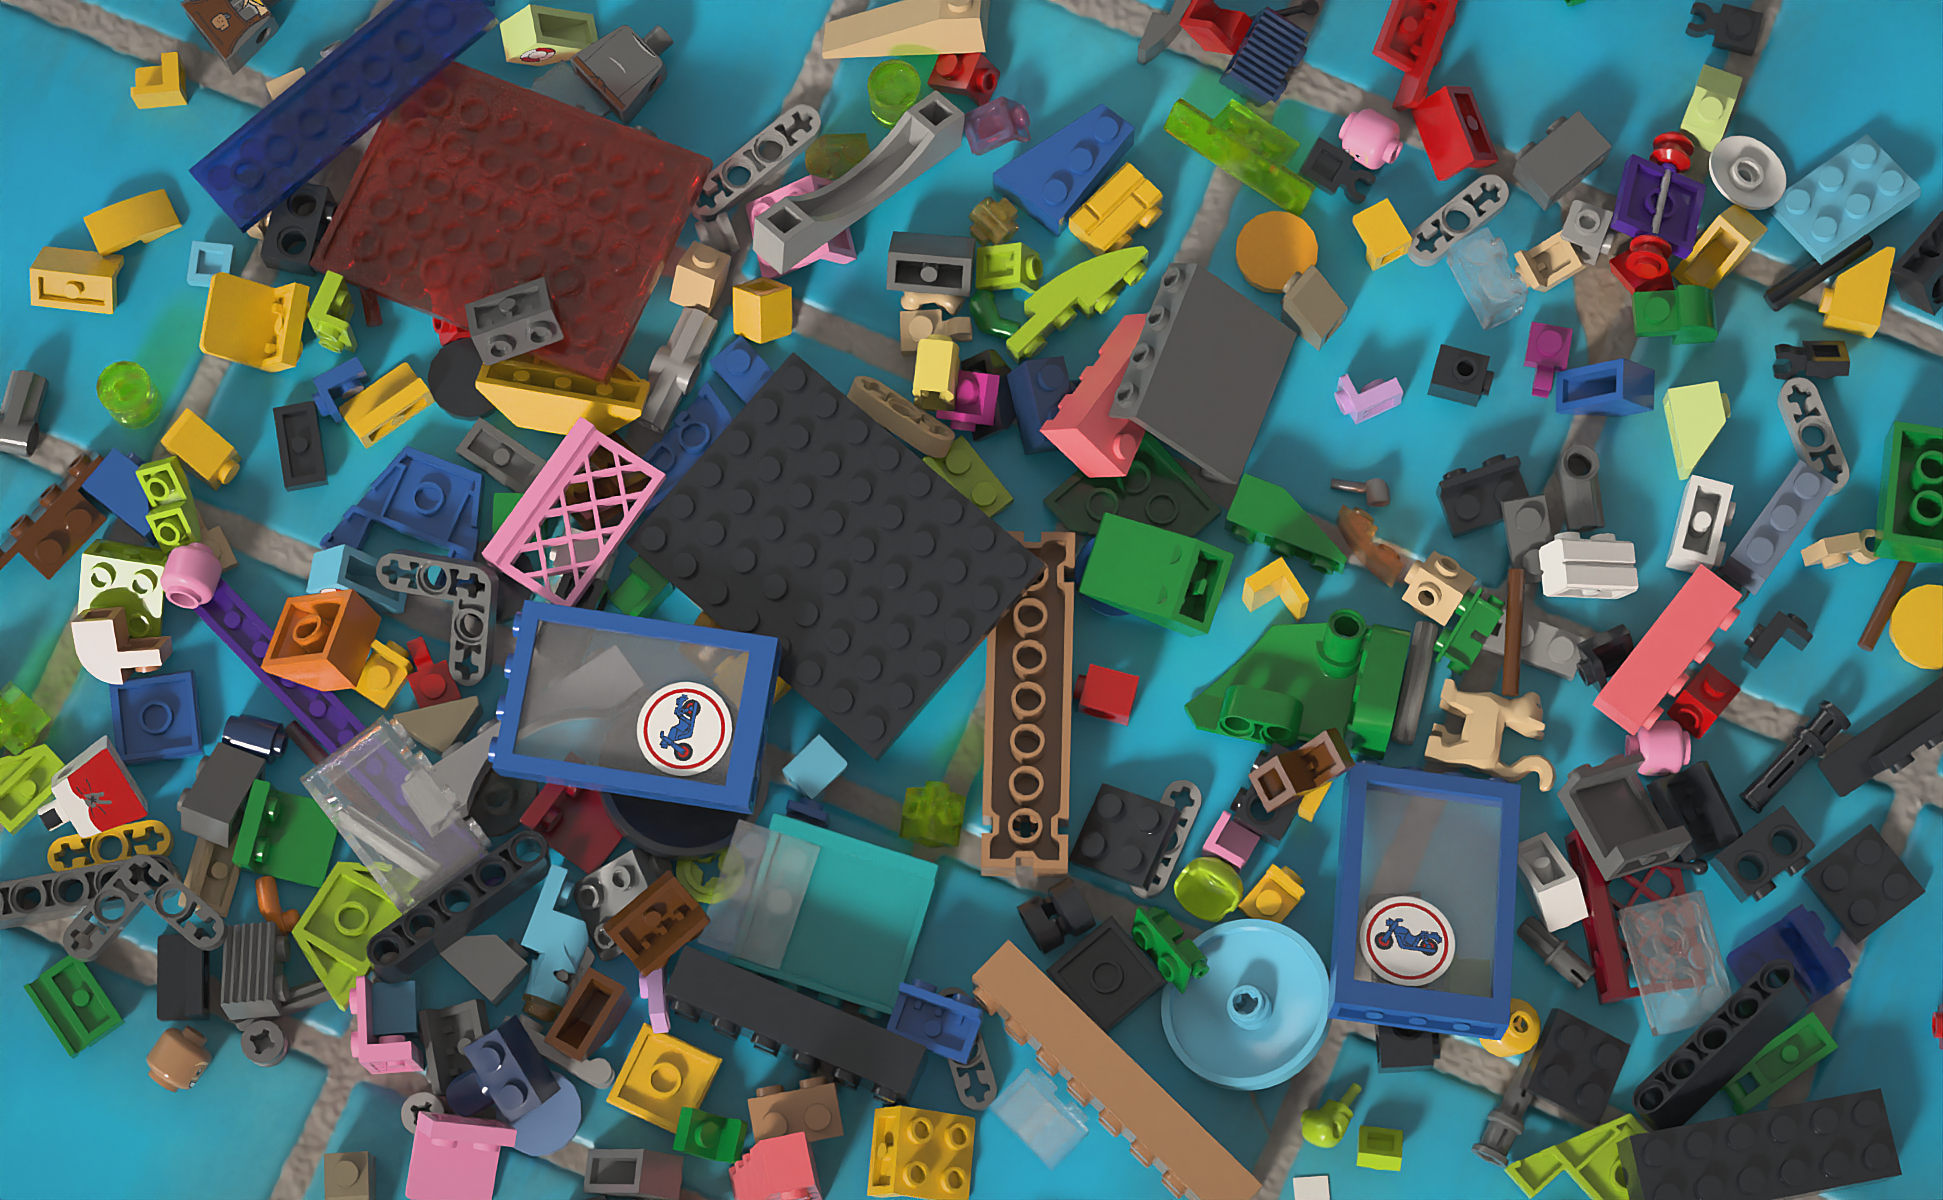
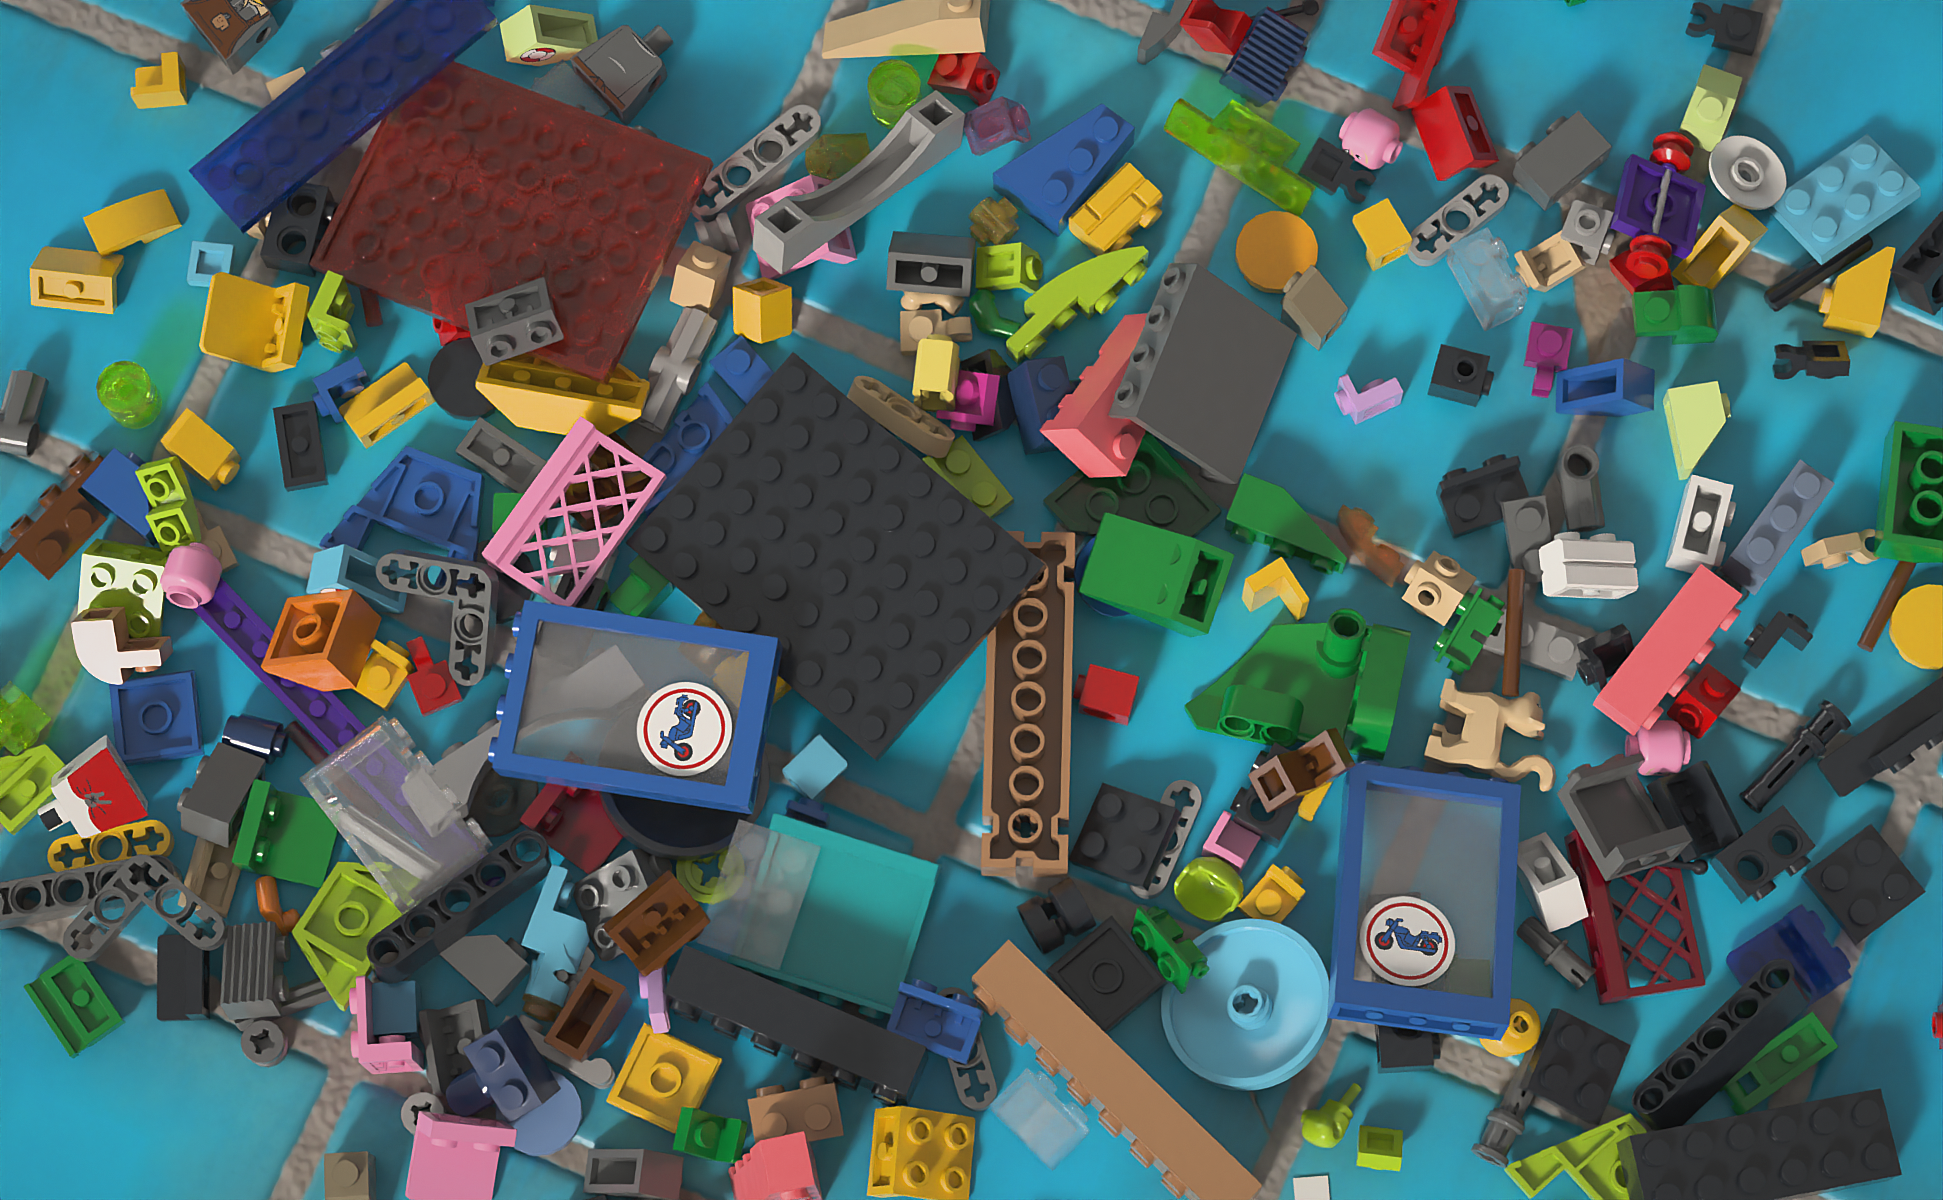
medium nougat head [146,1025,212,1093] -> none
dark tan slope [393,696,484,756] -> none
clear neon green brick [898,781,966,848] -> none
dark grey hand [1331,478,1390,507] -> none
light grey axle [1391,621,1438,745] -> none
clear plate [1617,890,1733,1037] -> none
light grey beam [1777,377,1850,496] -> none

